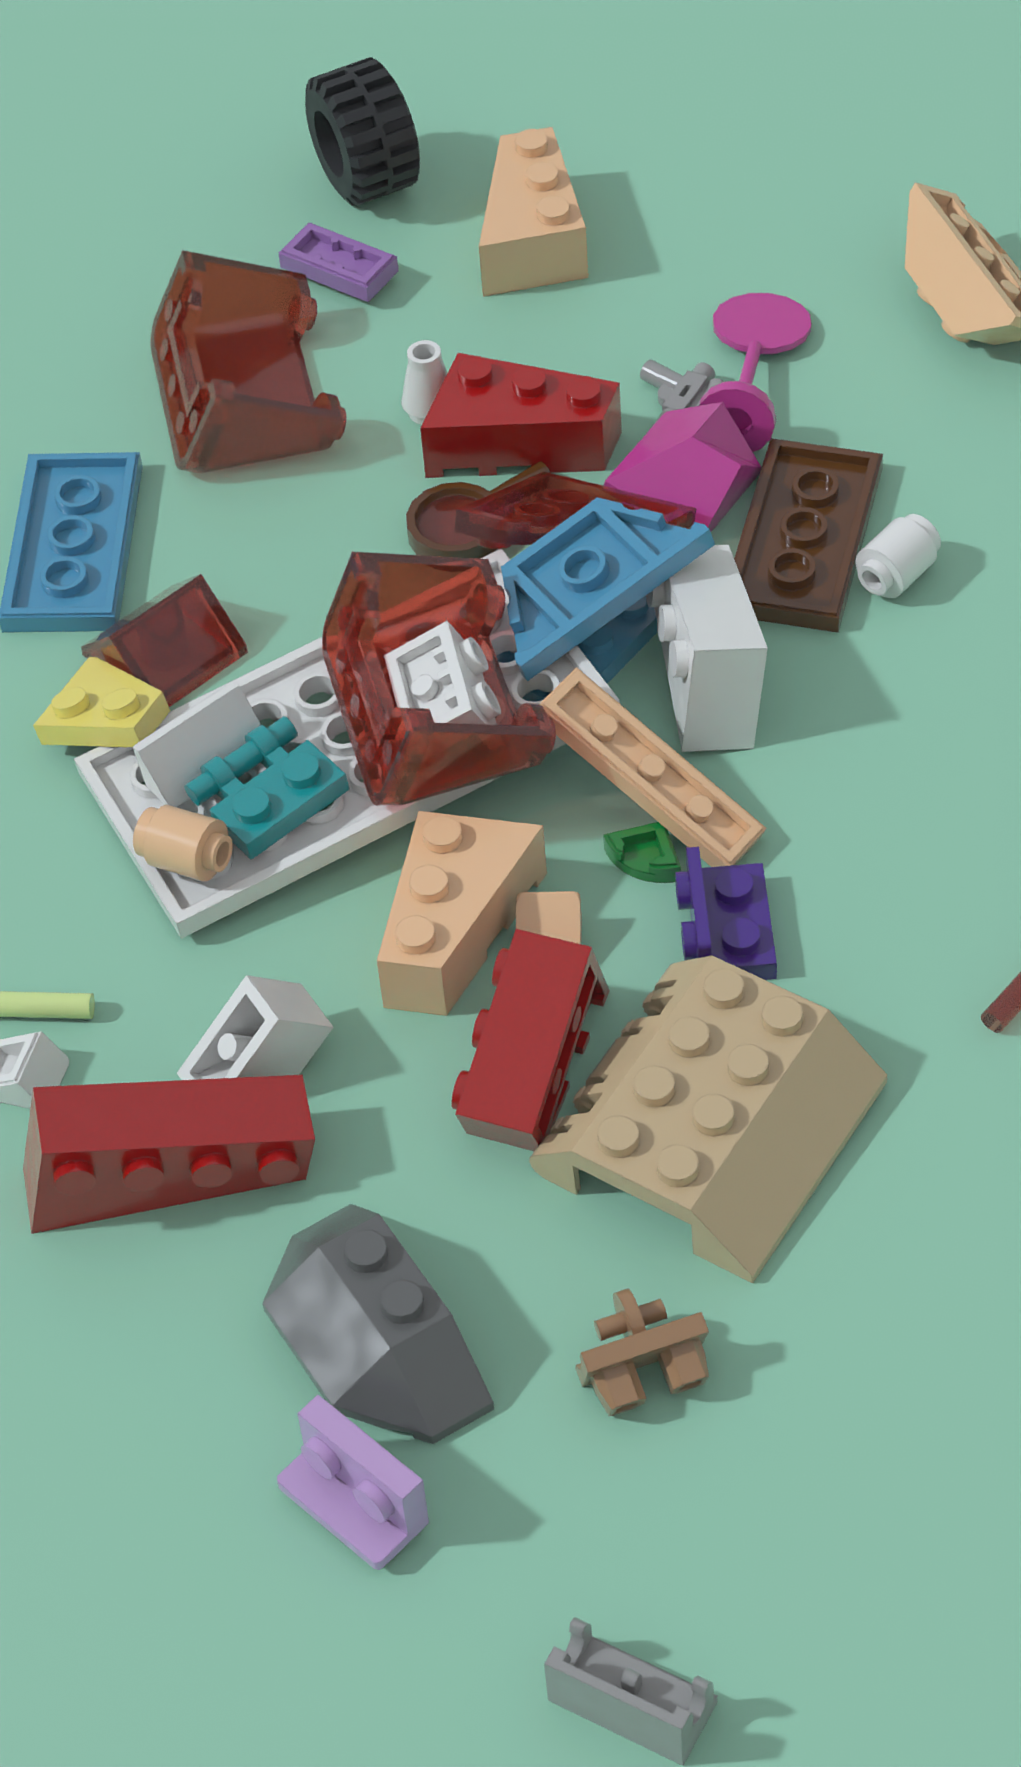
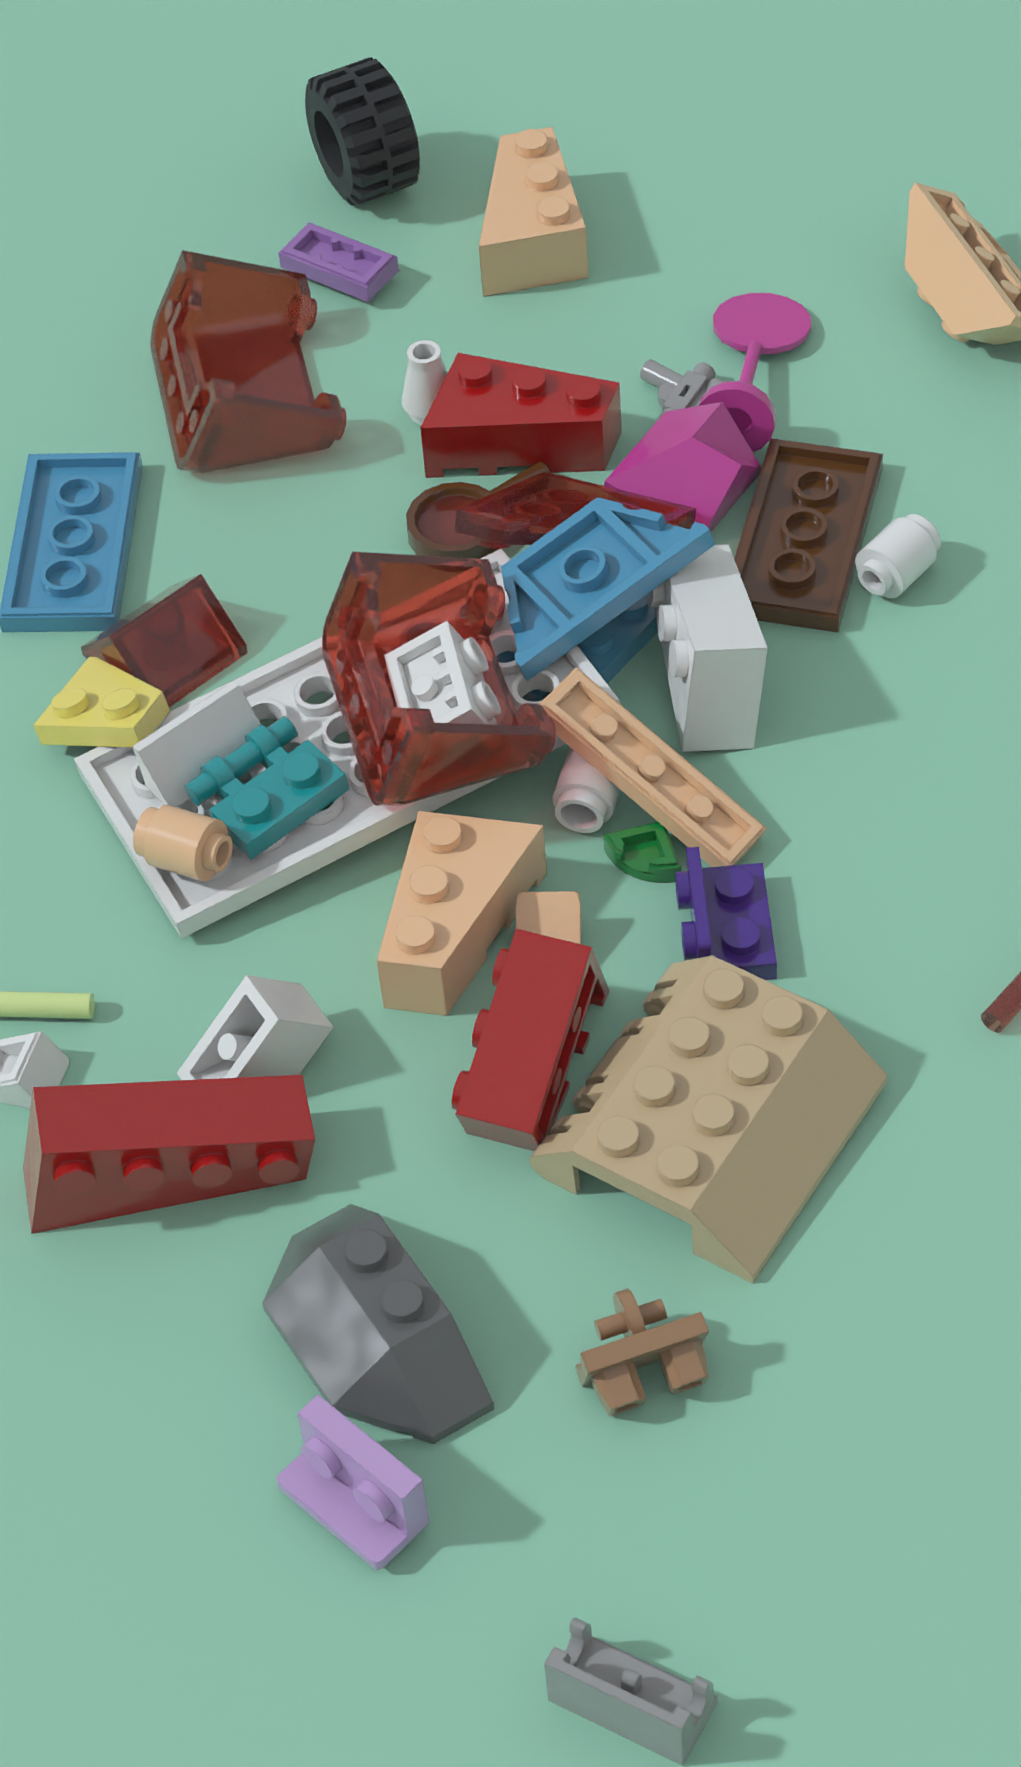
none -> white brick [552,747,620,833]

